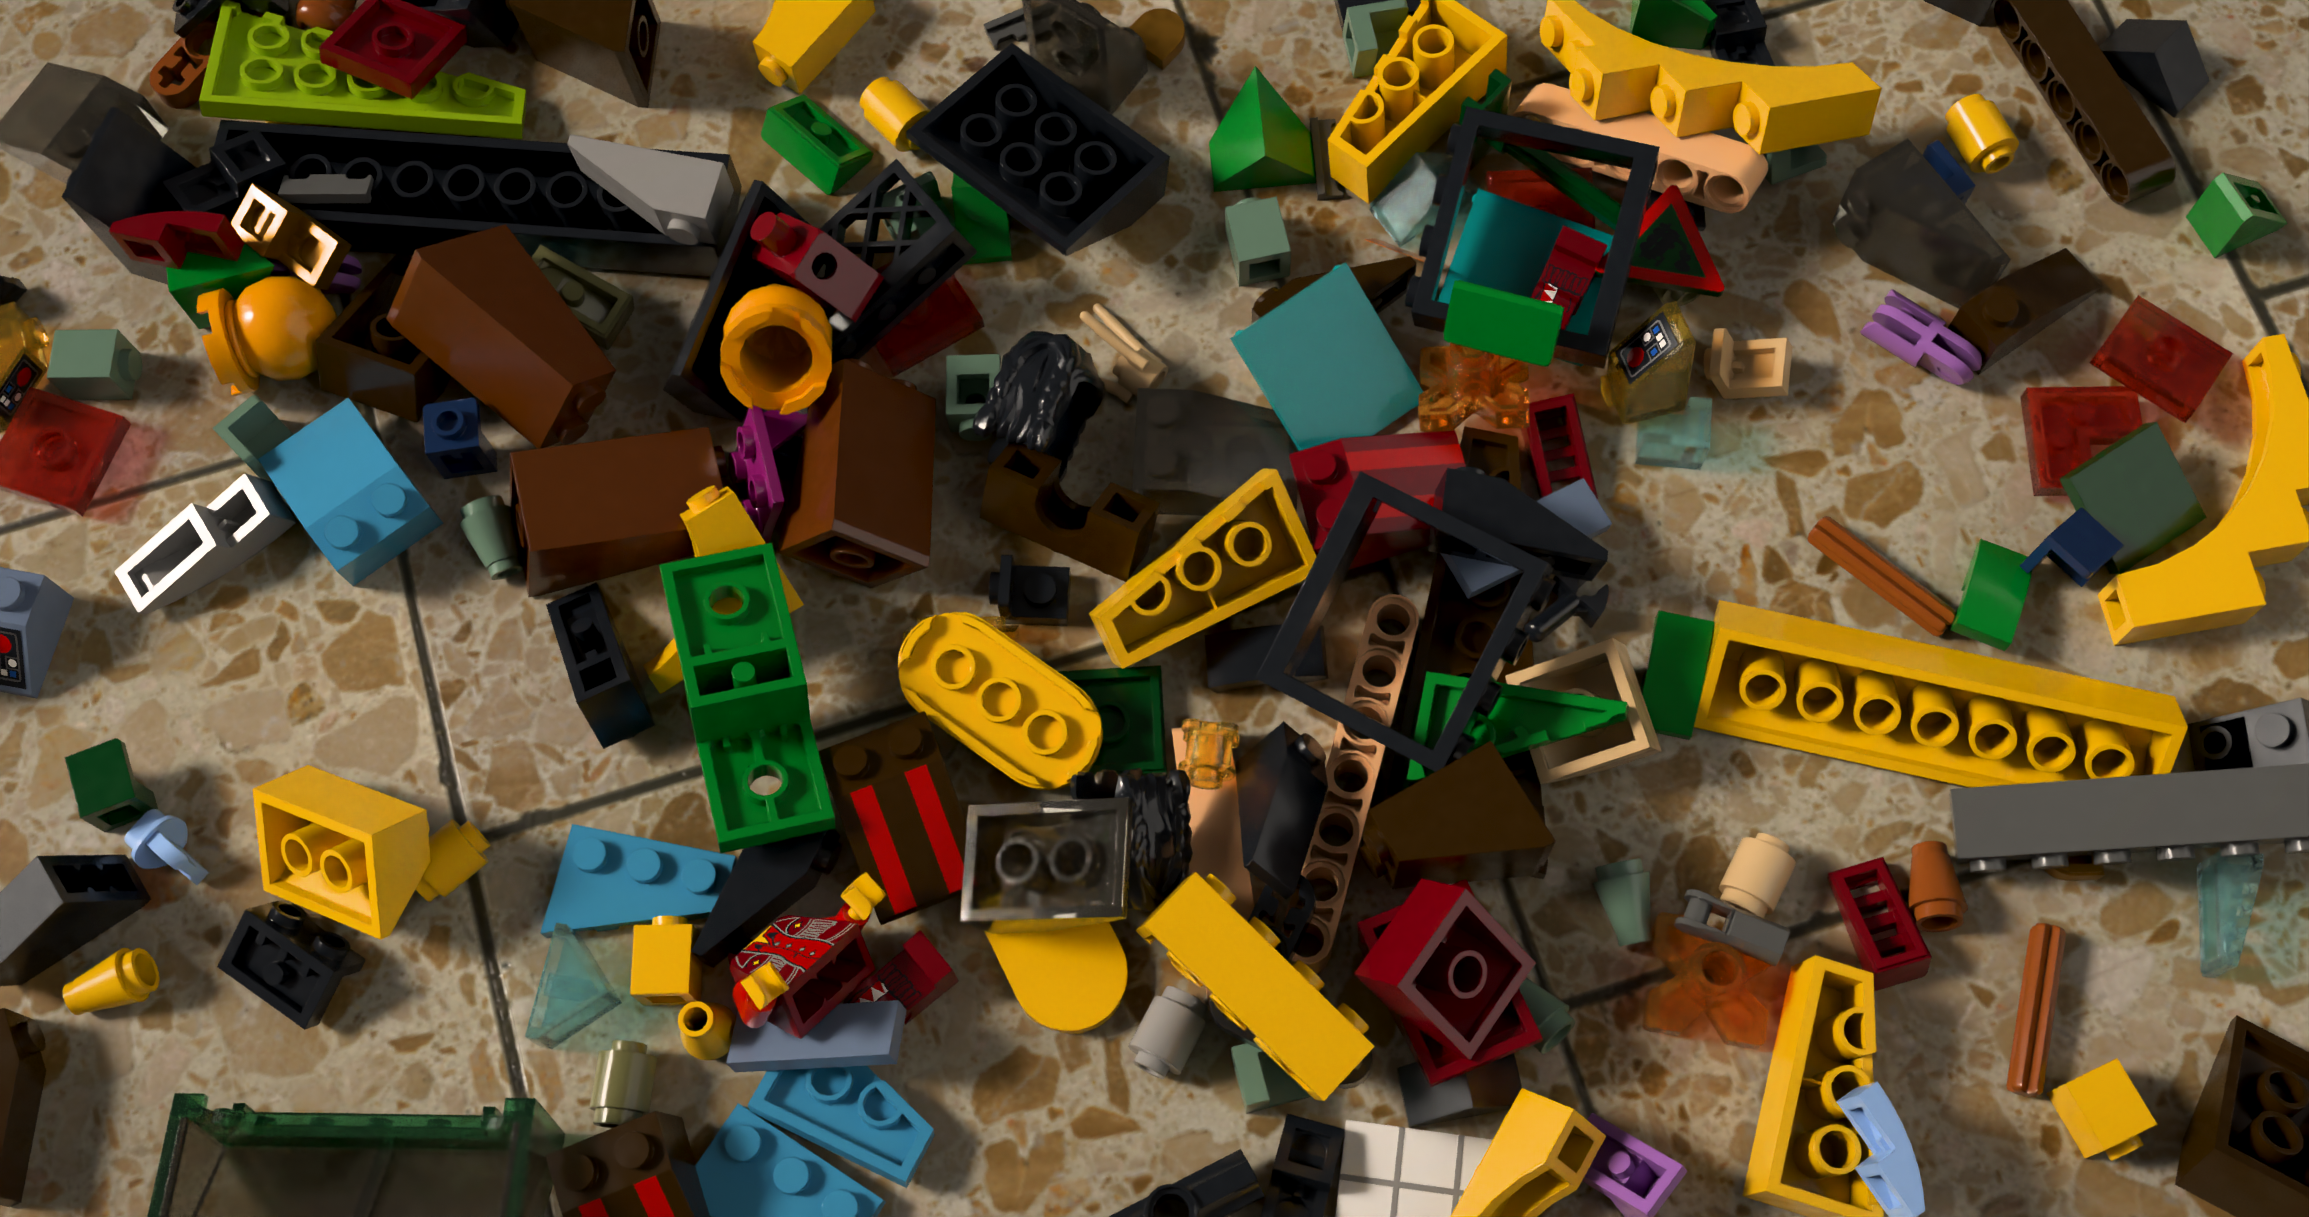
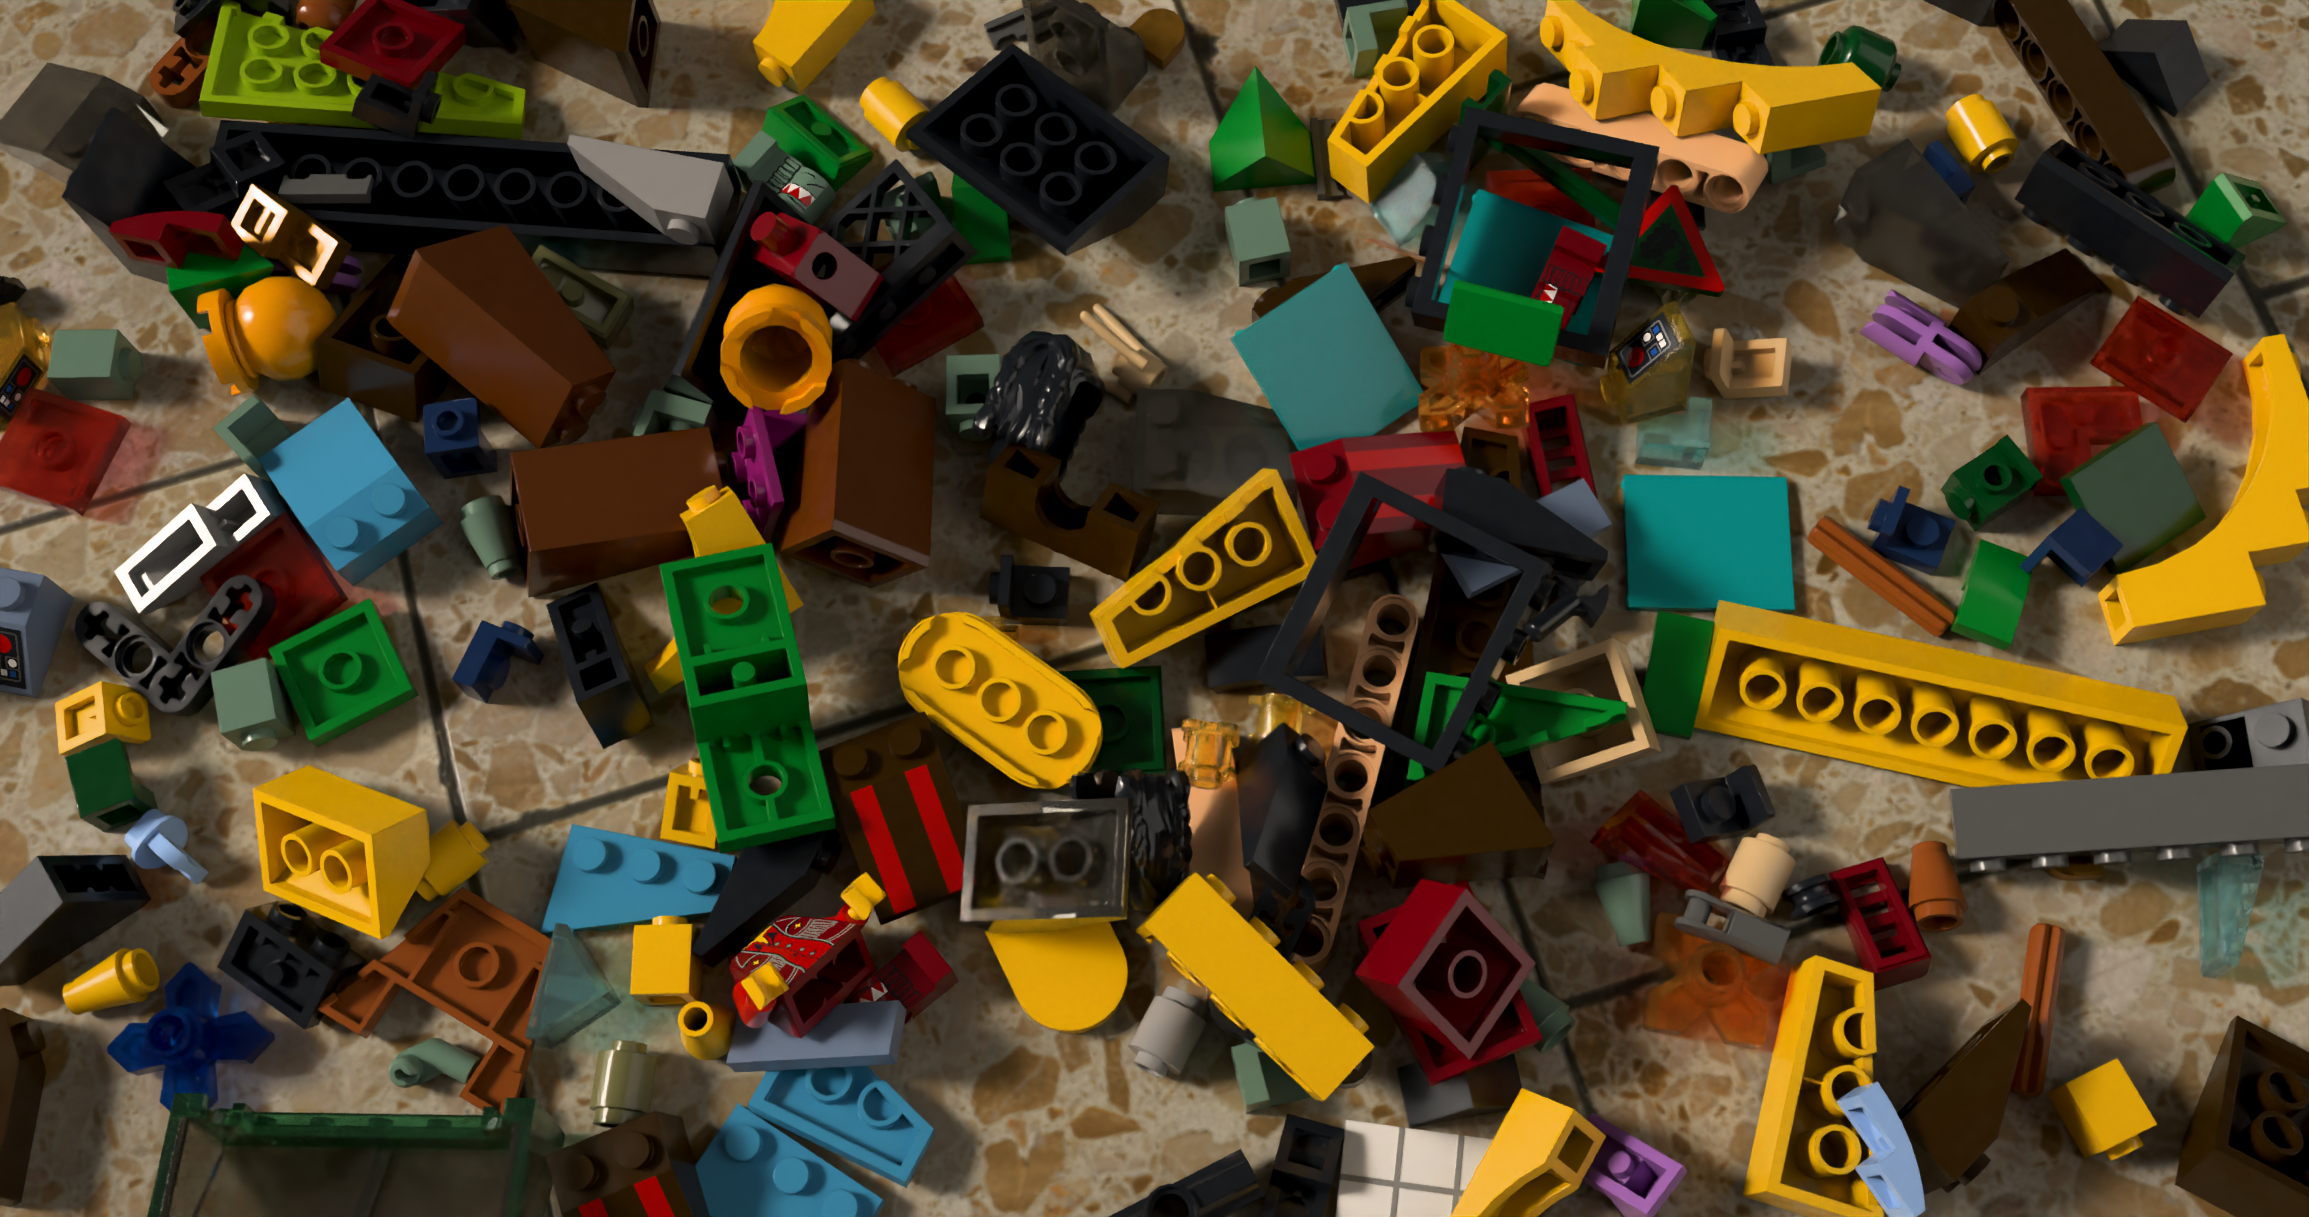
none -> yellow bracket [55,681,151,756]
none -> black beam [75,575,277,716]
none -> clear blue plant [107,962,275,1125]
none -> clear red plate [200,512,348,661]
none -> sand green brick [210,657,296,751]
none -> green plate [268,598,419,747]
none -> dark orange wing [317,887,562,1126]
none -> black bracket [351,70,442,140]
none -> sand green arm [388,1038,482,1088]
none -> dark blue bracket [452,620,544,704]
none -> sand green bracket [631,388,723,445]
none -> yellow bracket [660,757,719,849]
none -> sand green leg [732,130,837,225]
none -> clear yellow brick [1248,693,1315,744]
none -> clear red wing [1590,789,1731,893]
none -> teal piece [1621,474,1796,614]
none -> black bracket [1670,764,1776,845]
none -> black bush [1781,873,1842,921]
none -> dark green head [1818,25,1901,92]
none -> dark blue bracket [1867,485,1955,576]
none -> dark brown slope [1897,998,2032,1195]
none -> dark green brick [1941,434,2044,532]
none -> black slope [2014,139,2246,318]

